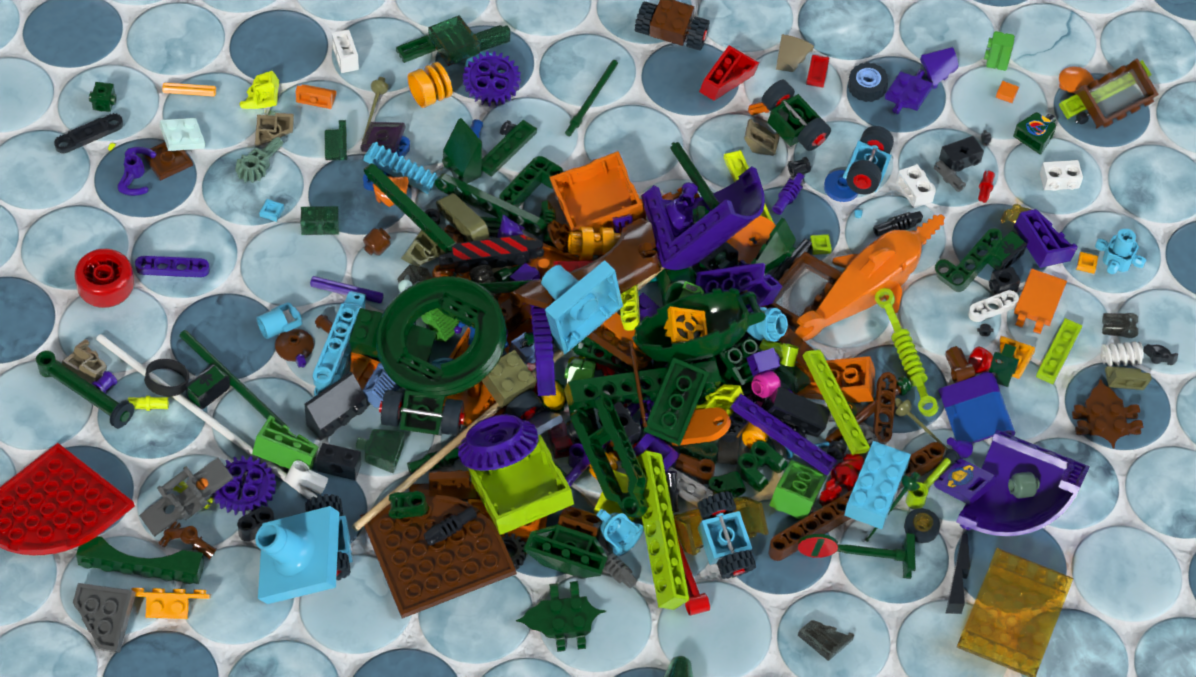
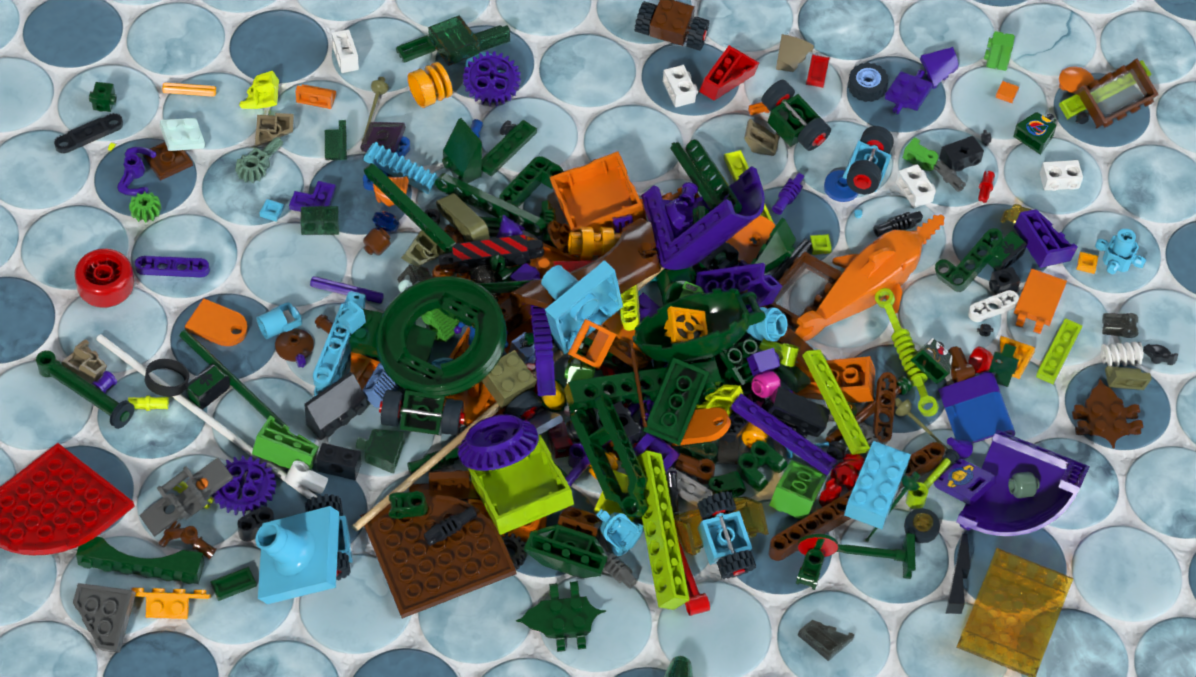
dark green bar [565,60,618,137] -> none
black bush [787,157,811,177] -> none
none -> bright green gear [129,191,162,223]
none -> orange tile [185,298,248,346]
none -> dark green tile [210,567,257,601]
none -> dark purple plate [289,181,336,217]
none -> medium azure panel [338,299,366,334]
none -> clear blue plate [372,211,400,232]
none -> dark green hinge [490,255,505,272]
none -> orange tile [568,319,617,369]
none -> white brick [663,65,698,107]
none -> dark green beam [685,139,742,214]
none -> dark green piece [796,549,824,590]
none -> bright green leg [902,137,938,171]
none -> dark green torso [910,338,952,384]

